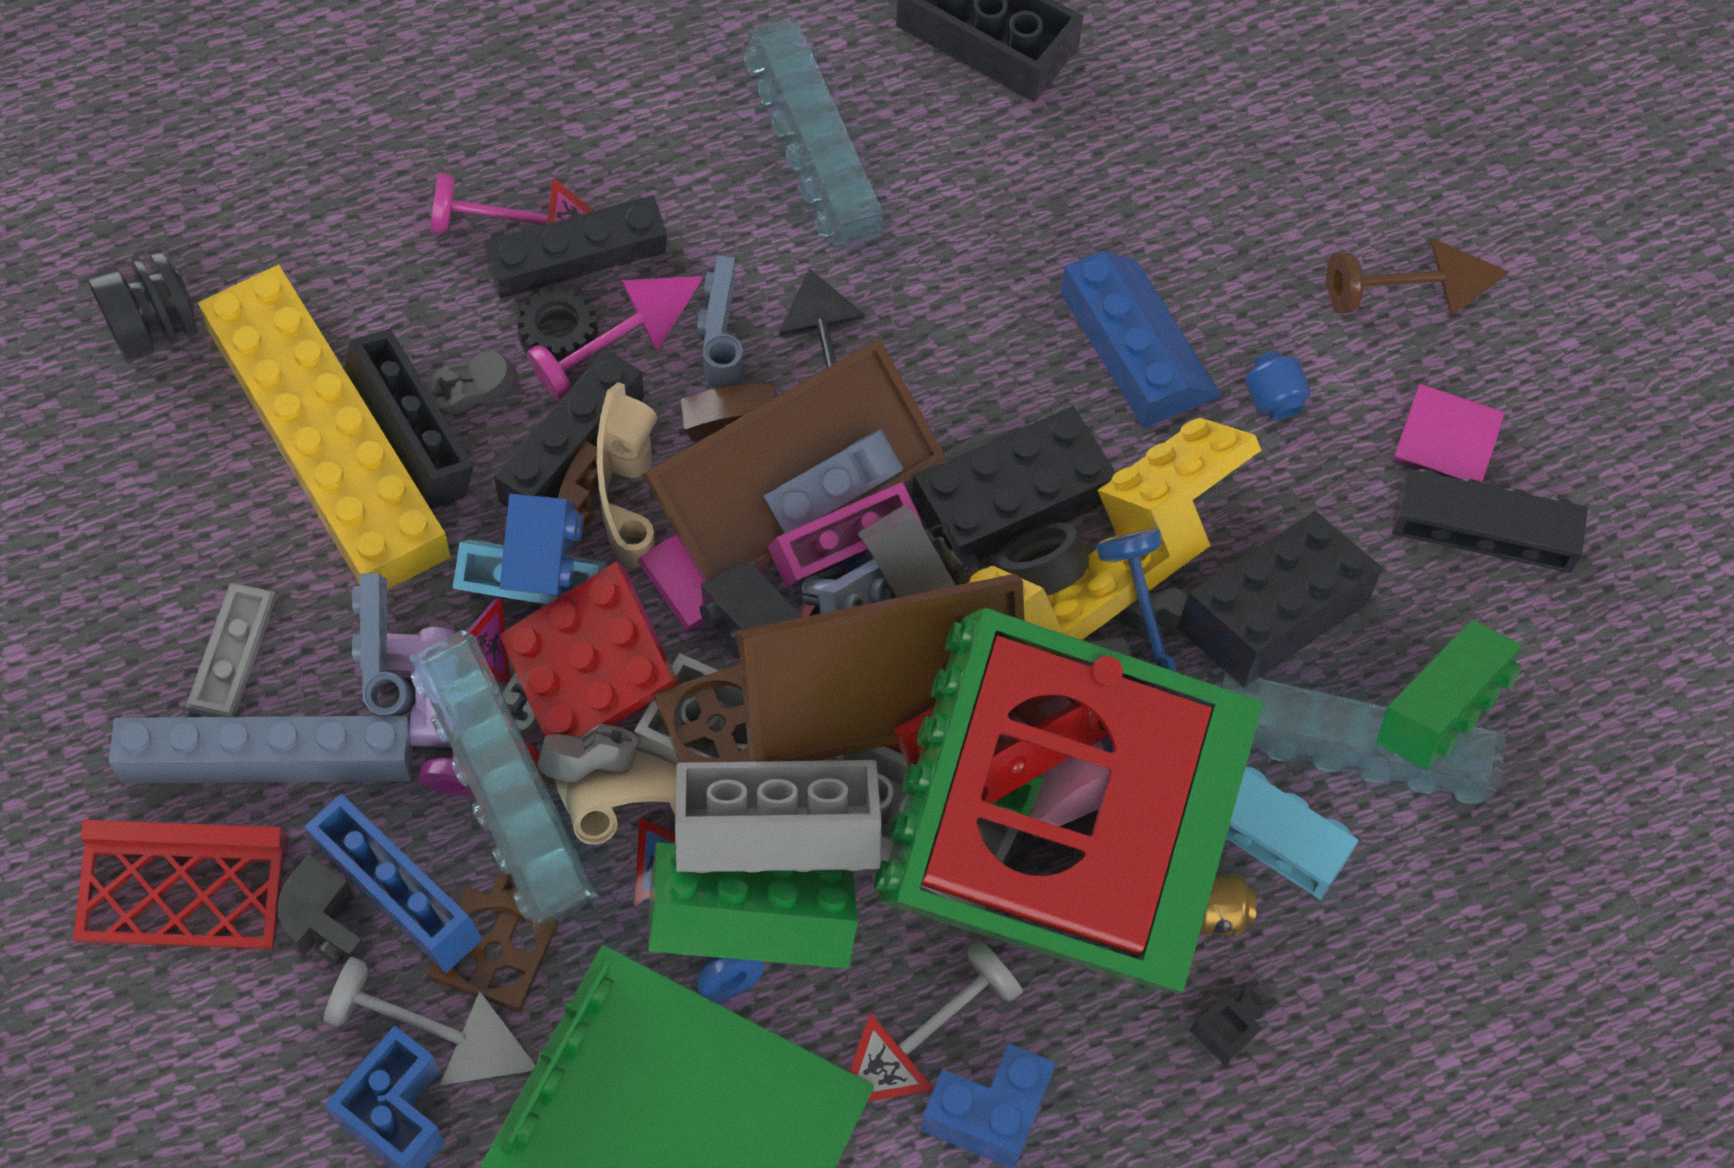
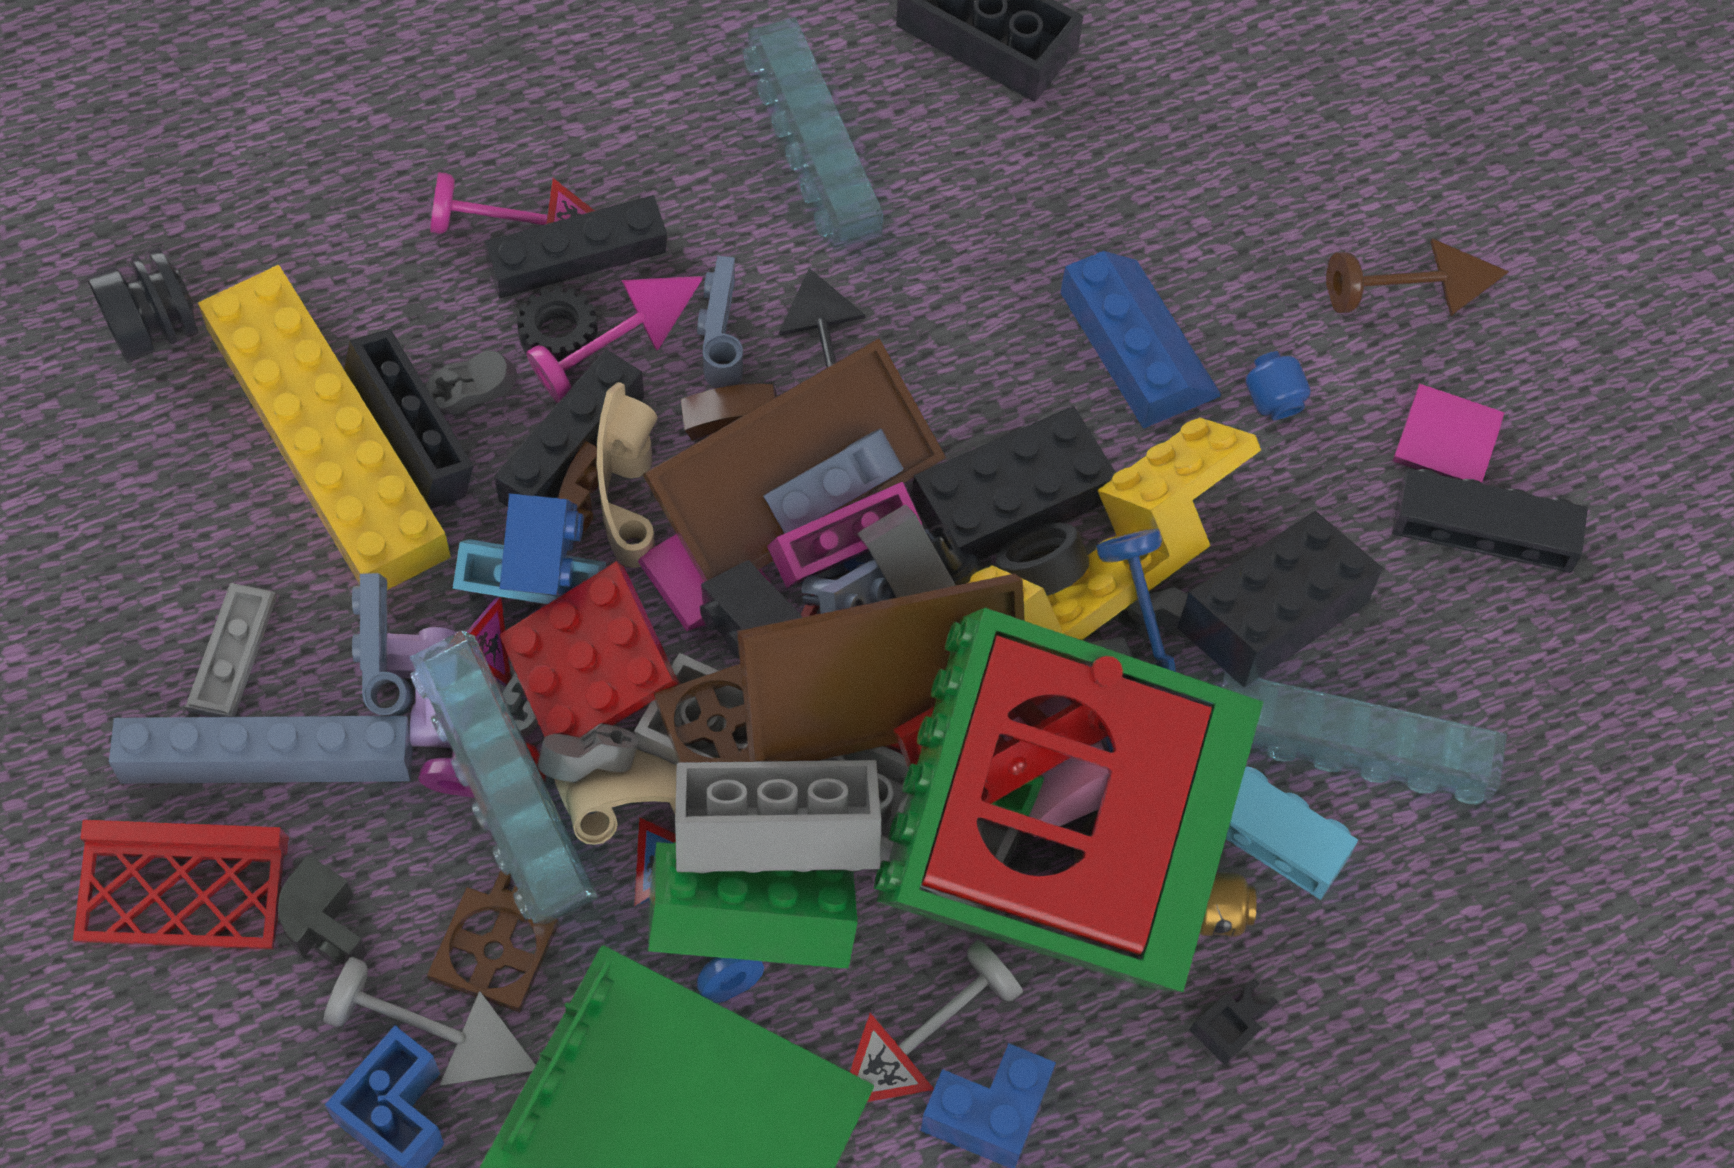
blue brick [304,793,483,974] -> none
green brick [1376,619,1522,770] -> none

